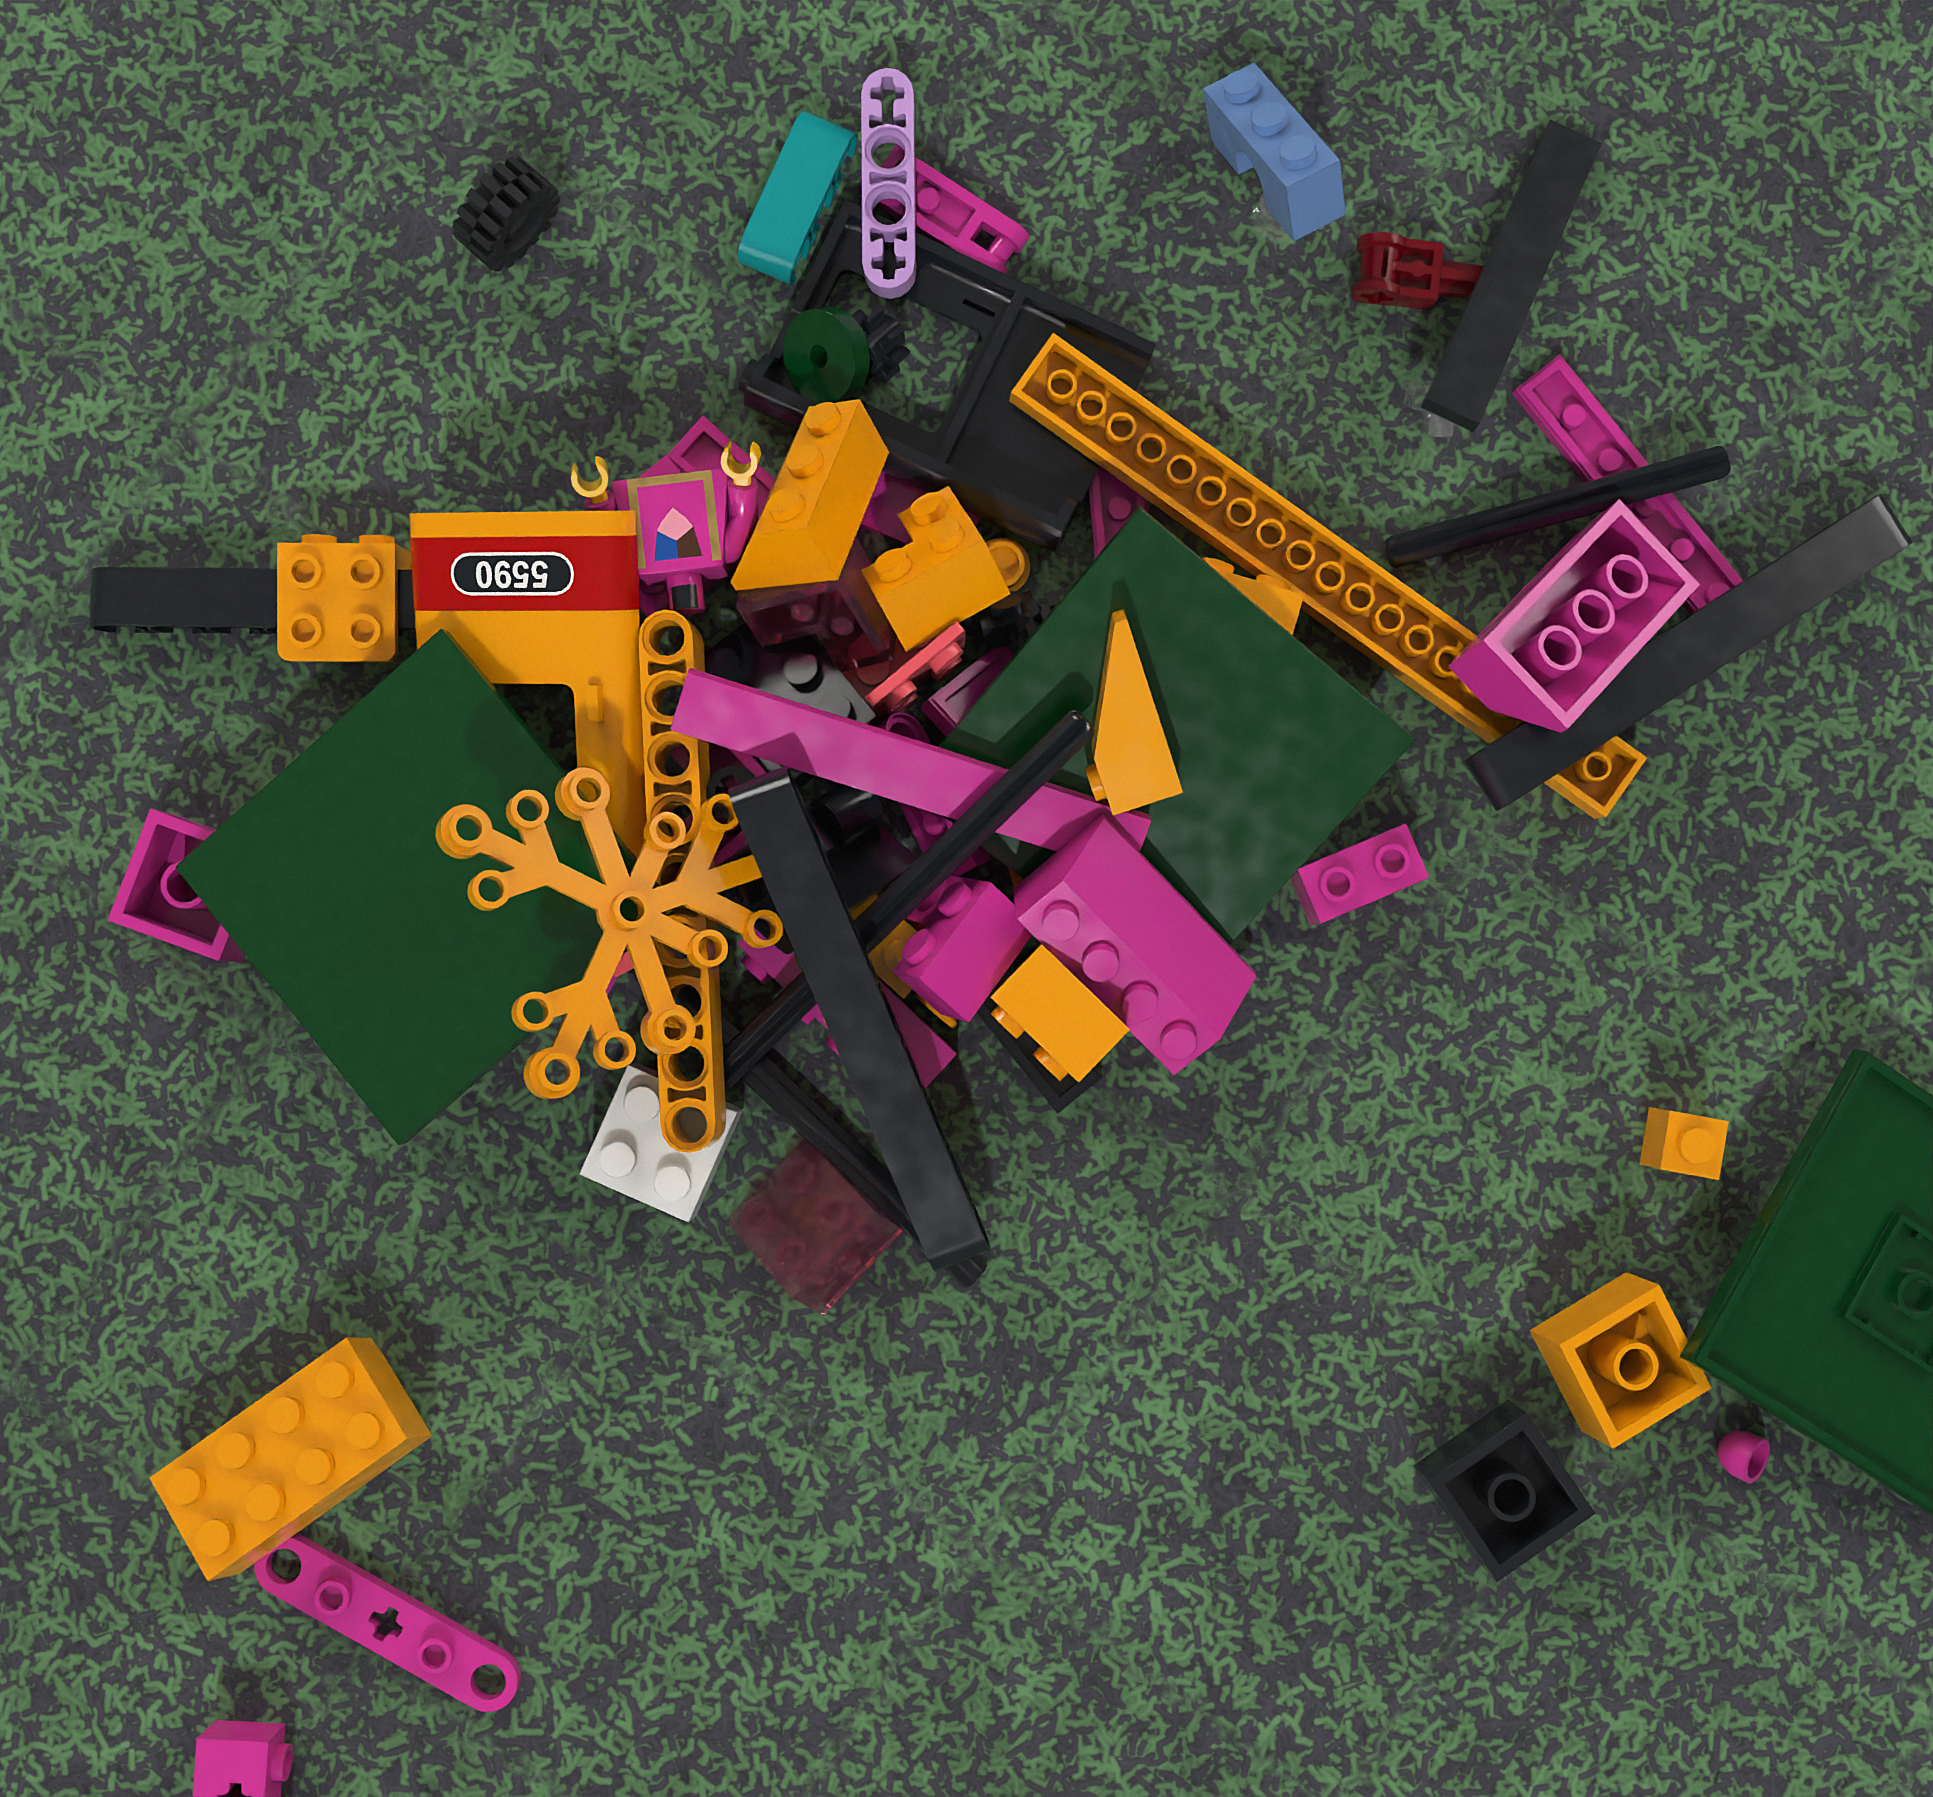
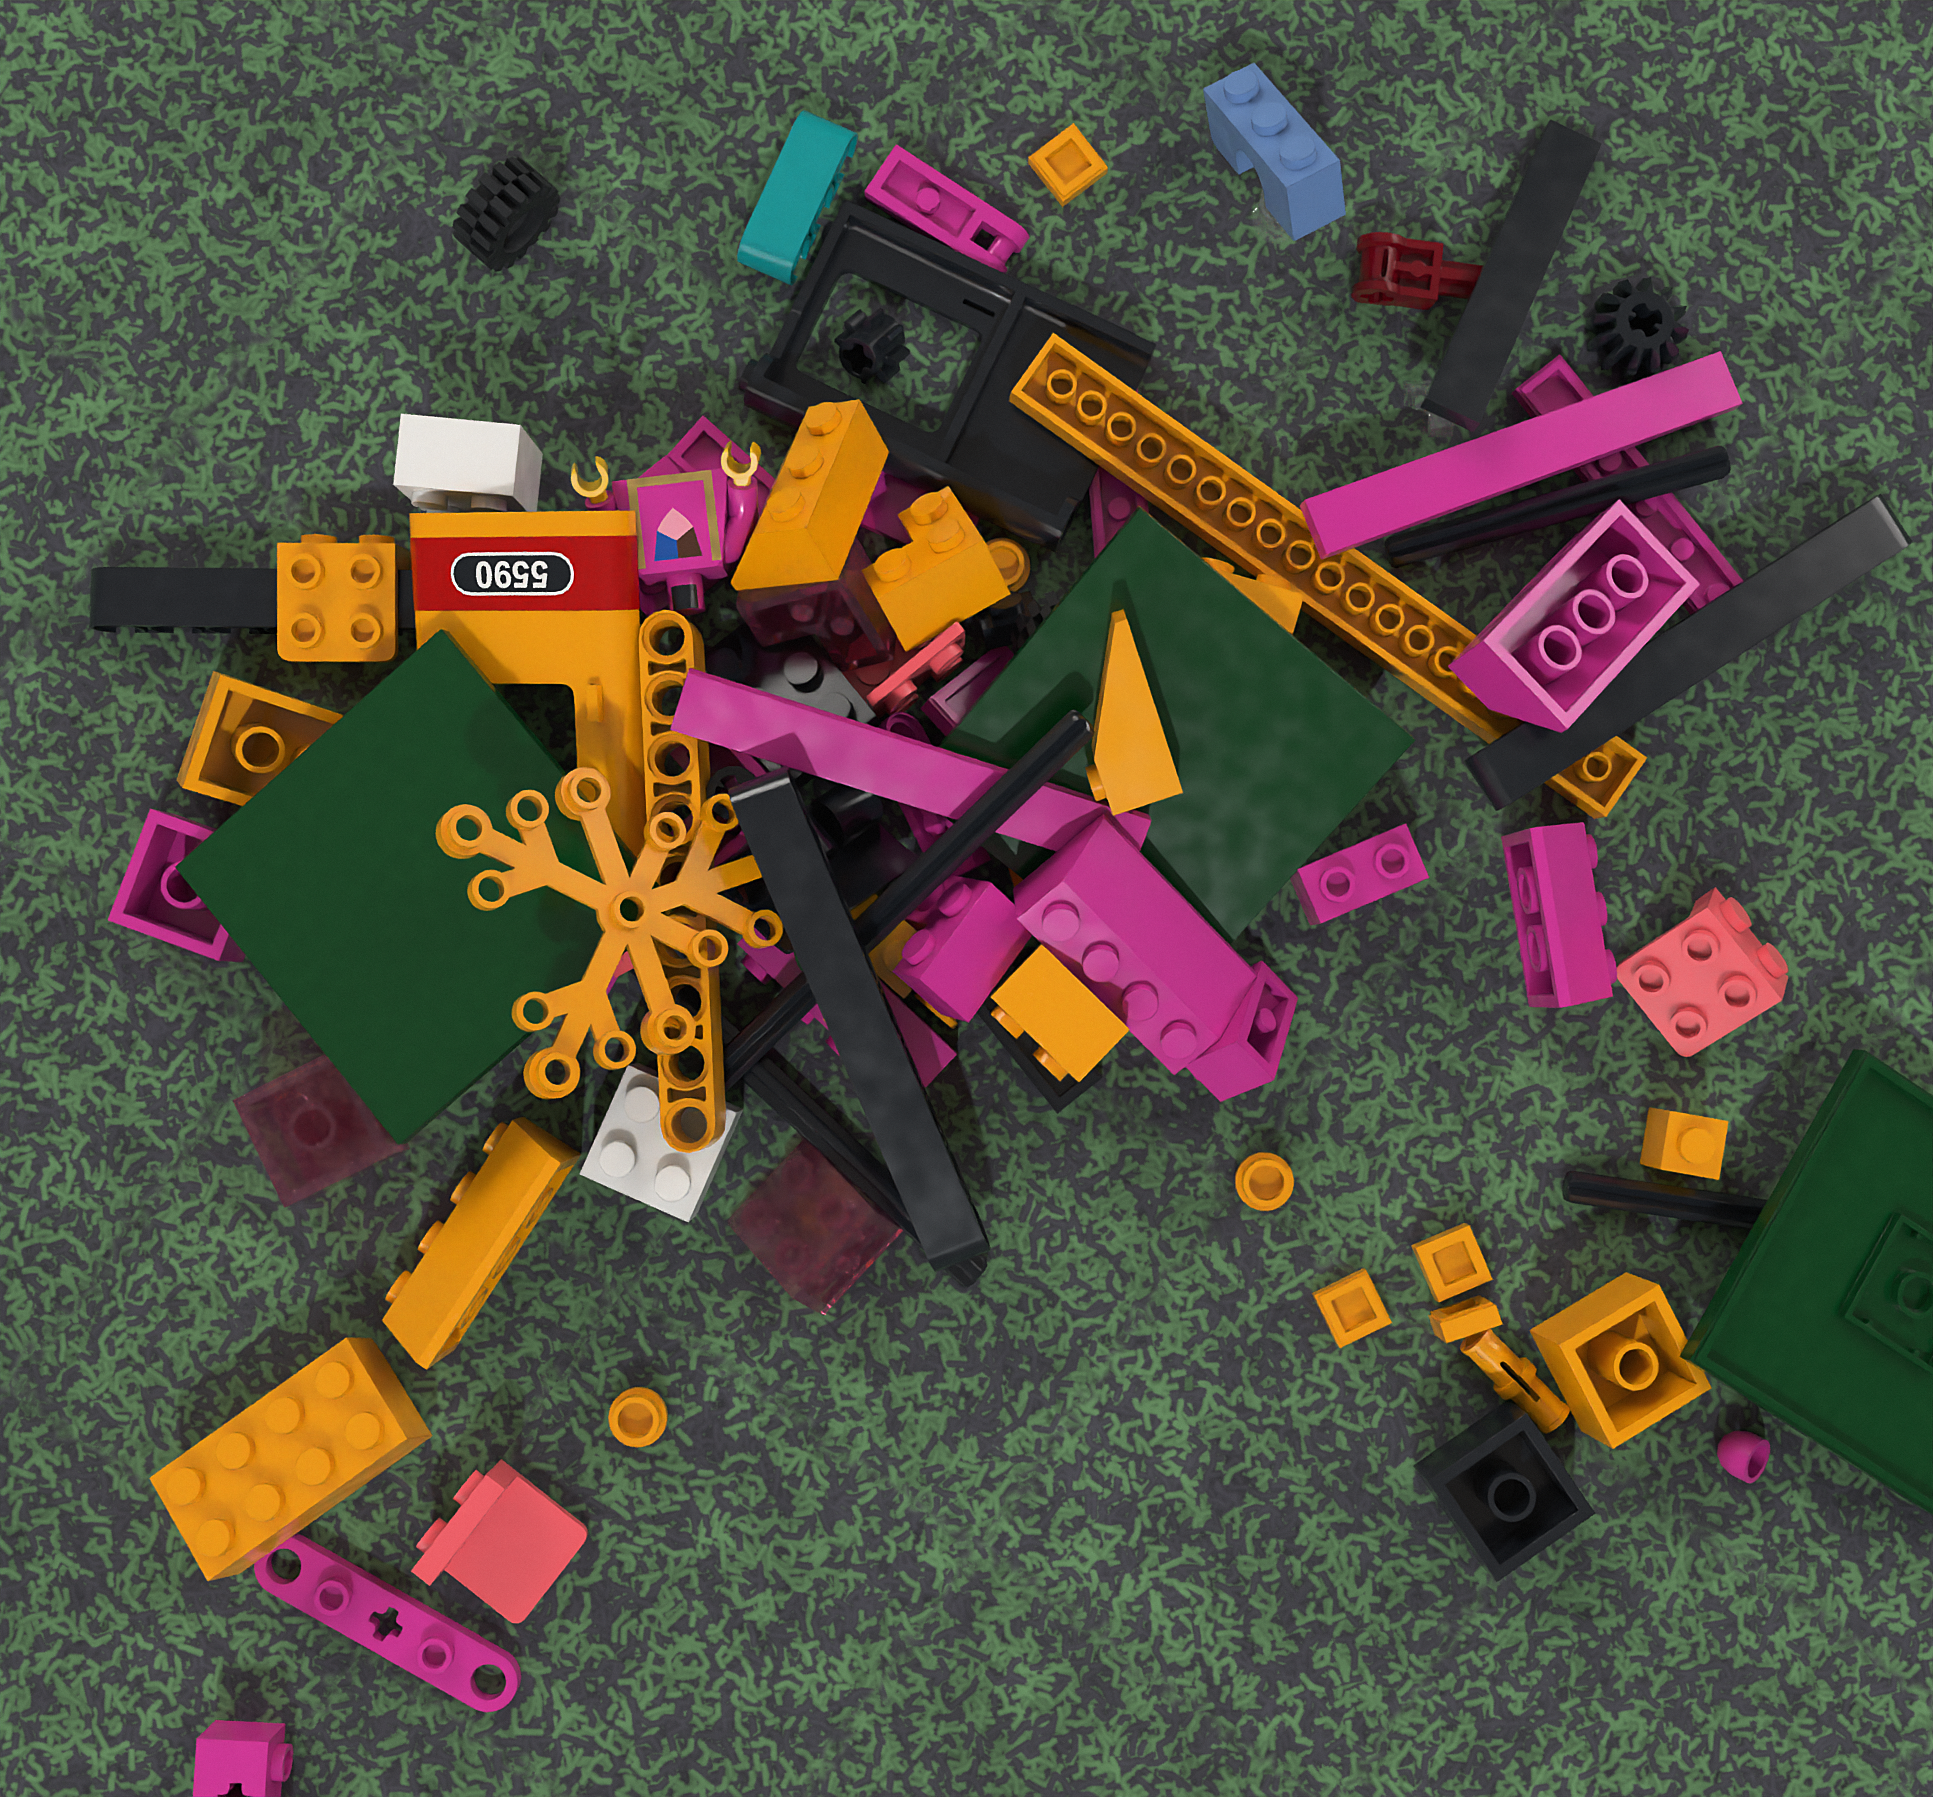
dark green piece [783,306,870,403] -> none
lavender beam [861,68,916,299] -> none
none -> light orange slope [176,671,344,806]
none -> clear pink brick [232,1054,410,1208]
none -> light orange slope [382,1117,581,1370]
none -> white brick [393,414,543,513]
none -> coral bracket [411,1459,588,1623]
none -> light orange plate [608,1387,668,1447]
none -> light orange tile [1028,123,1108,207]
none -> dark pink slope [1186,961,1298,1102]
none -> light orange plate [1235,1152,1294,1211]
none -> dark pink tile [1300,351,1743,560]
none -> light orange tile [1312,1268,1392,1348]
none -> light orange plate [1411,1223,1493,1302]
none -> light orange tile [1428,1295,1503,1343]
none -> light orange pin [1460,1328,1570,1434]
none -> dark pink slope [1501,822,1617,1008]
none -> black axle [1562,1171,1768,1230]
none -> black gear [1585,277,1689,380]
none -> coral bracket [1617,887,1789,1057]

